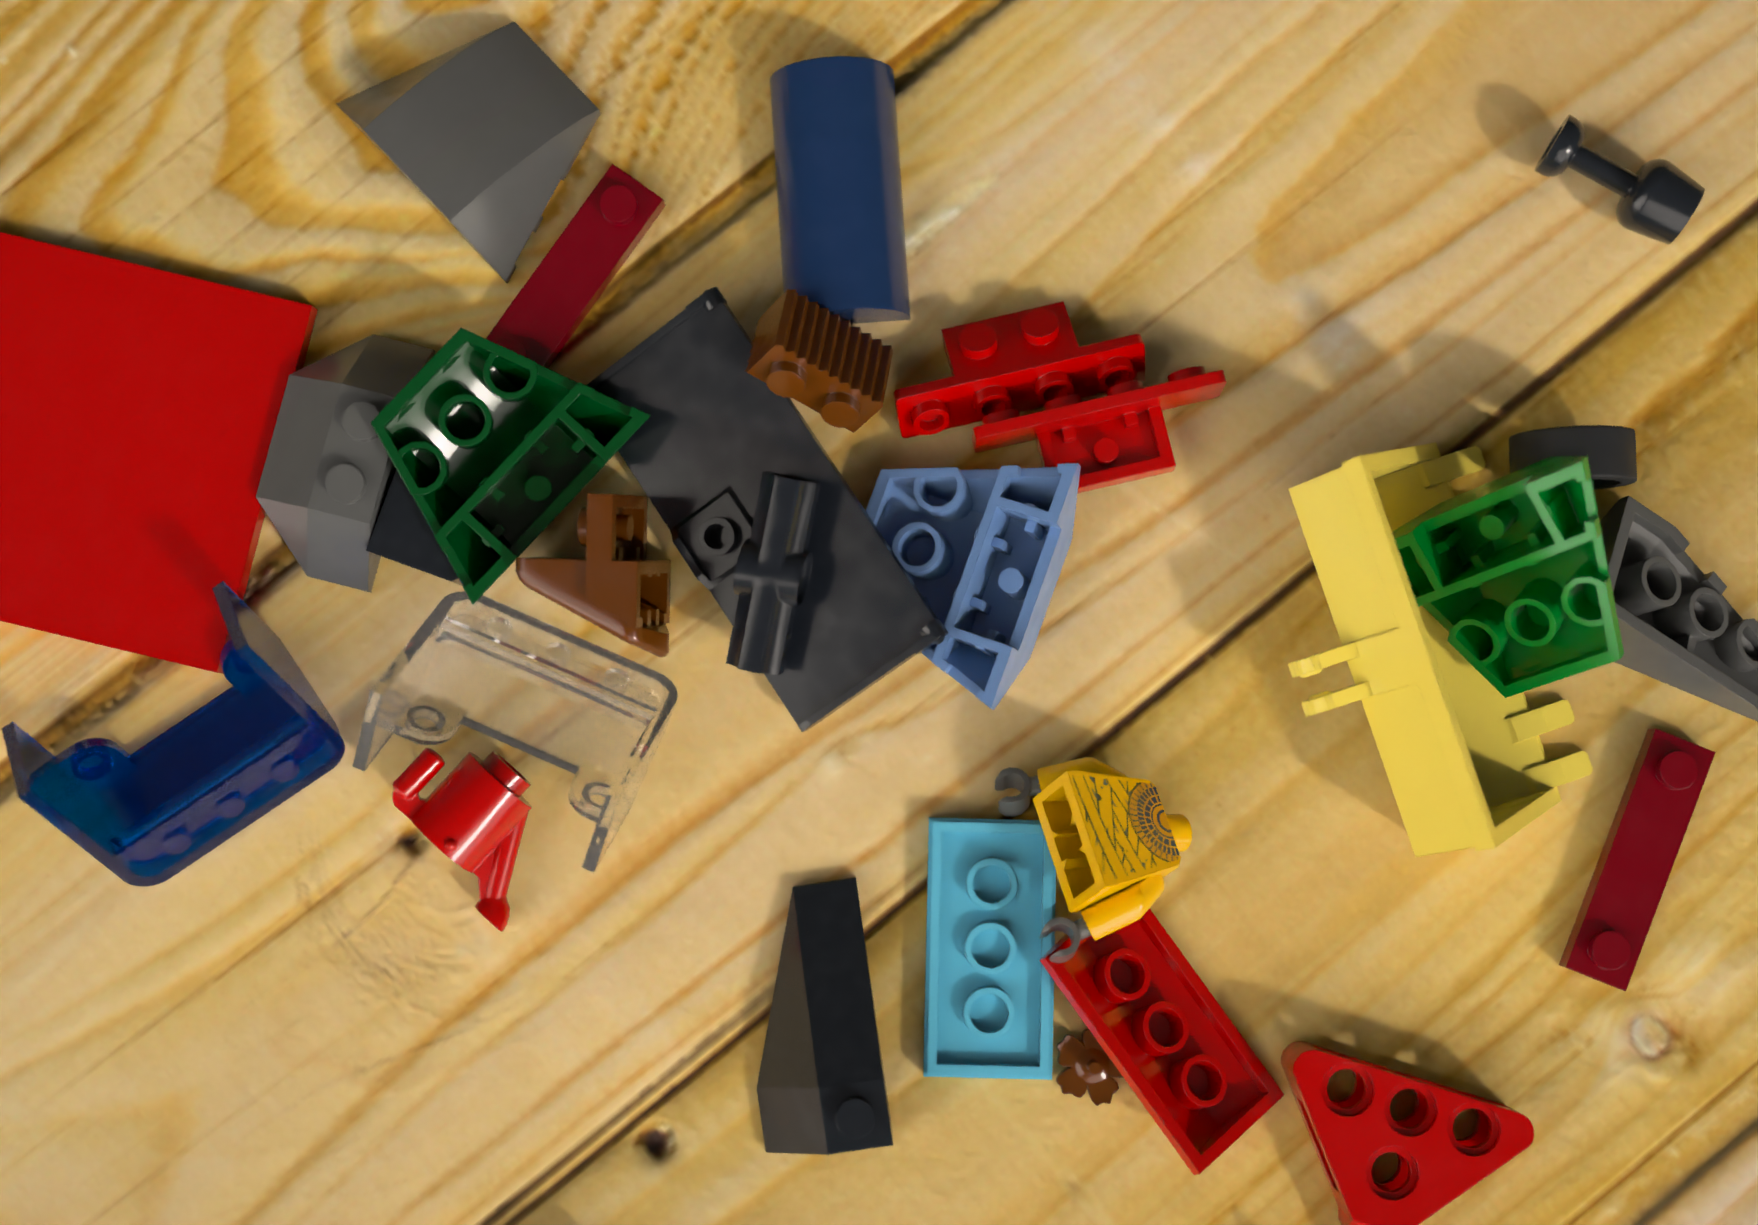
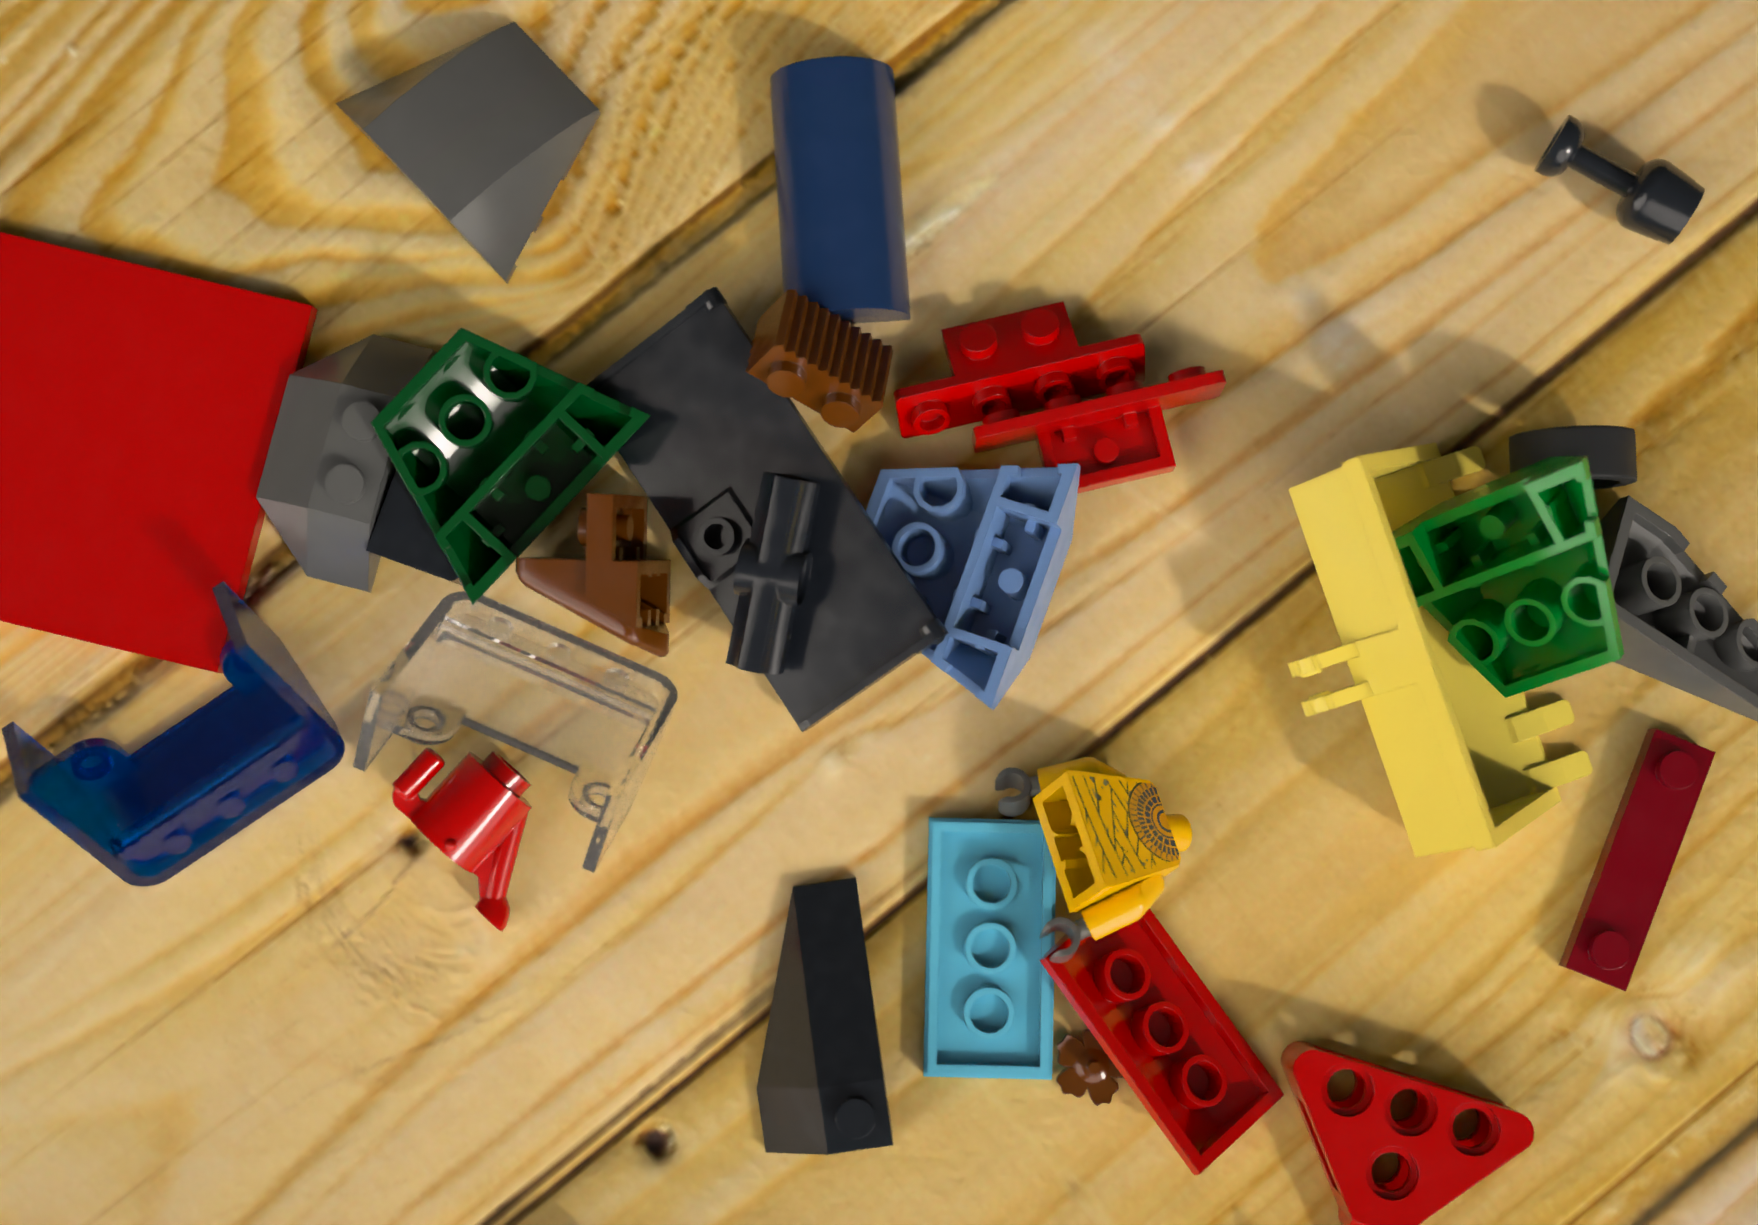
dark red plate [486,164,666,368] -> none

